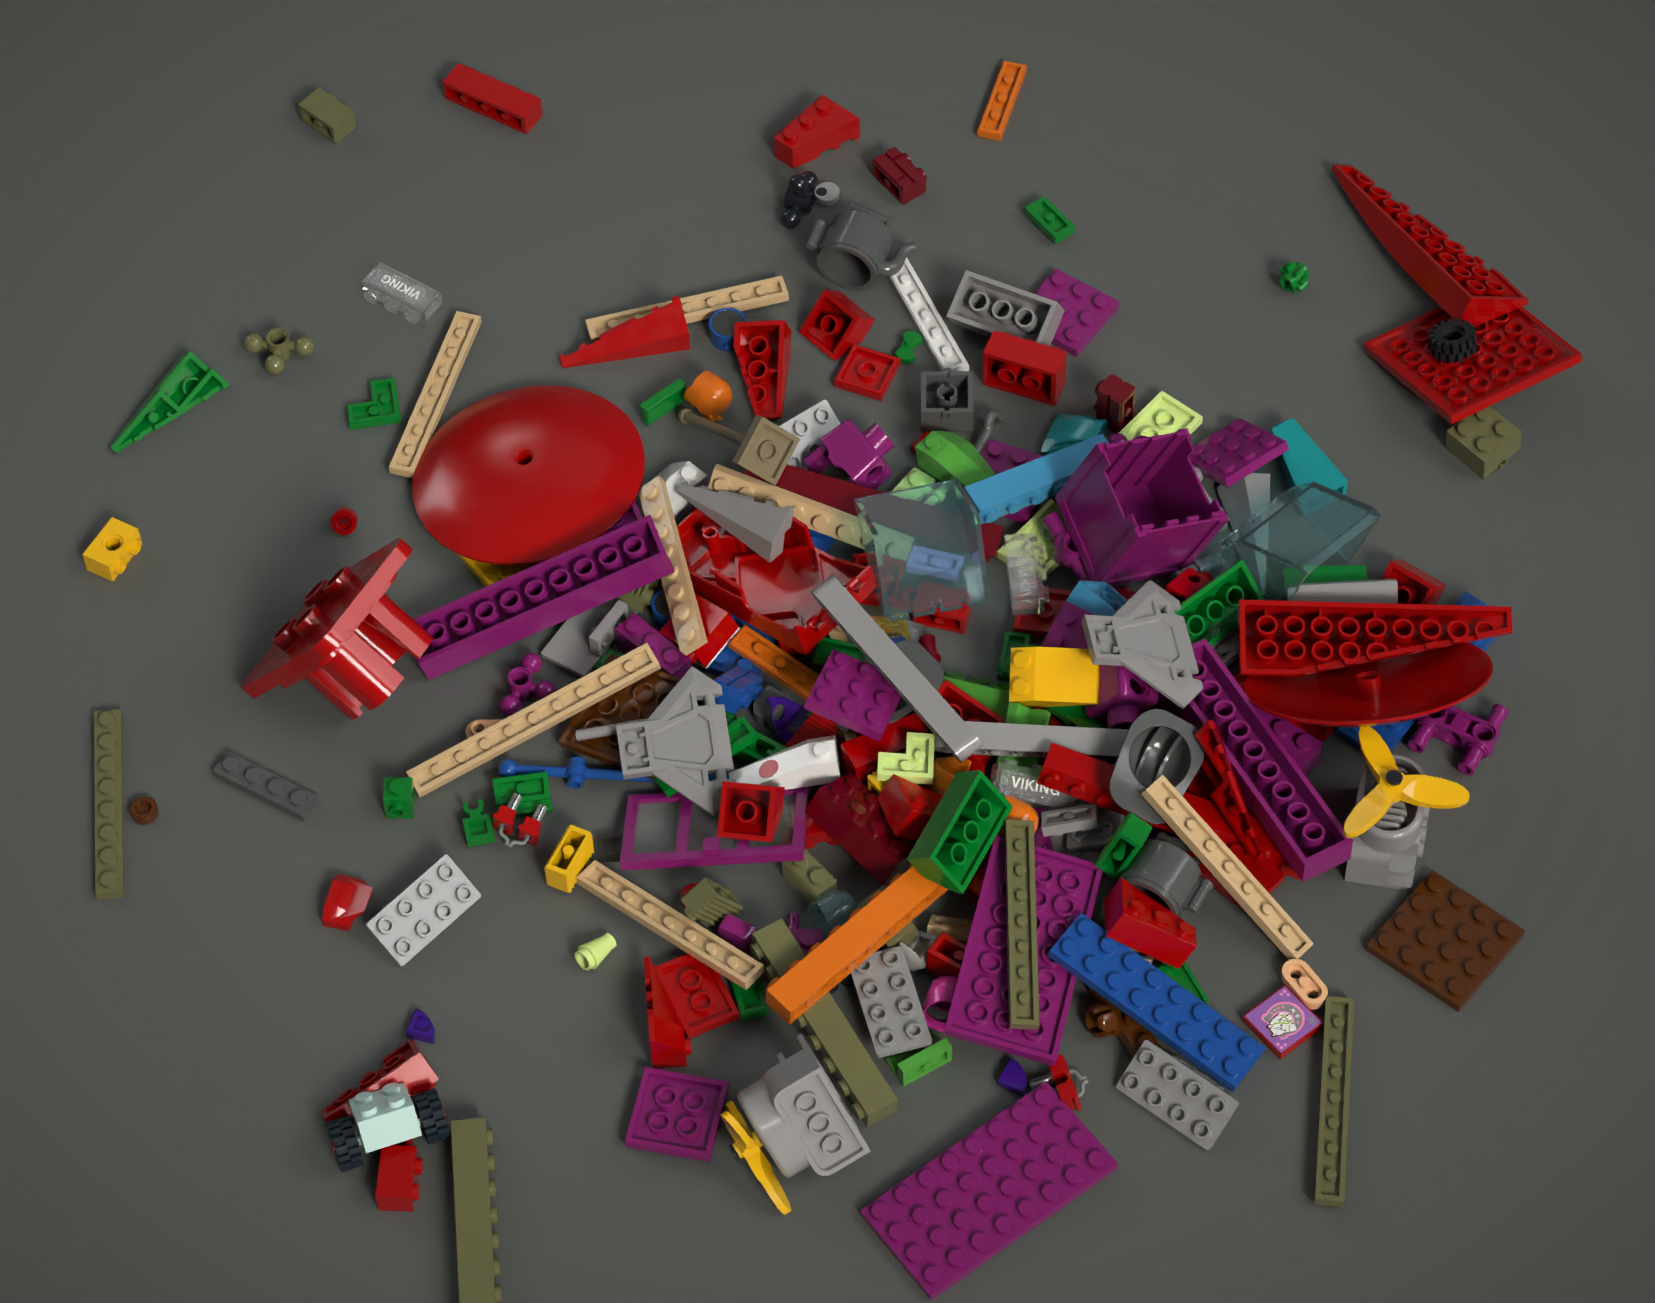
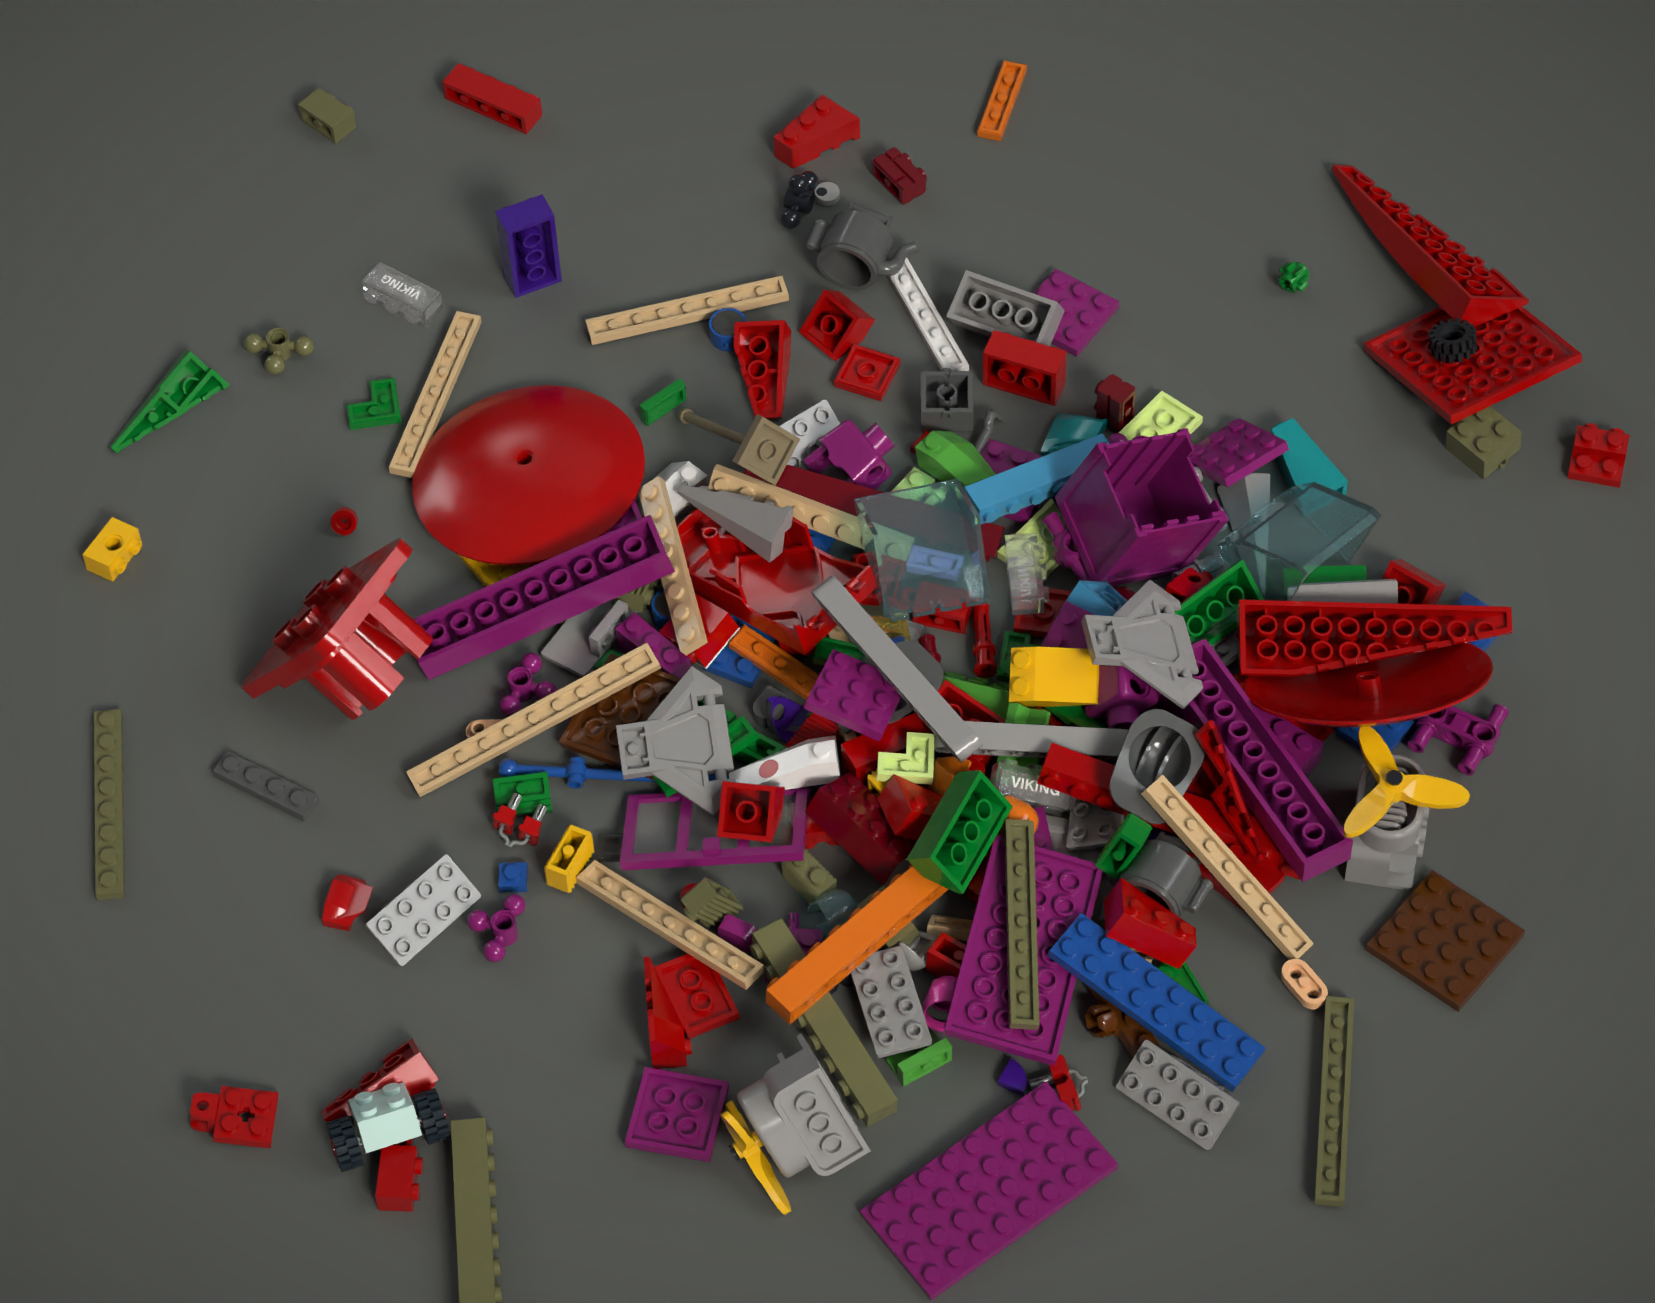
reddish brown tile [130,797,159,825] -> none
green brick [383,777,416,819] -> none
dark purple tile [406,1009,435,1044] -> none
green plate [462,799,495,848] -> none
red wedge [559,295,690,368] -> none
yellowish green cone [574,933,617,971] -> none
light grey bar [576,718,648,741] -> none
orange helmet [683,370,733,422] -> none
blue brick [714,666,763,714] -> none
green plate [730,977,769,1021] -> none
green piece [894,331,923,365] -> none
green plate [1024,196,1075,244] -> none
light grey plate [1041,804,1099,837] -> none
tile [1242,985,1324,1060] -> none
none -> red plate [190,1086,279,1149]
none -> magenta piece [467,894,526,962]
none -> dark purple brick [495,194,562,298]
none -> blue plate [499,862,528,892]
none -> red pin [972,602,998,678]
none -> red plate [1567,423,1630,488]

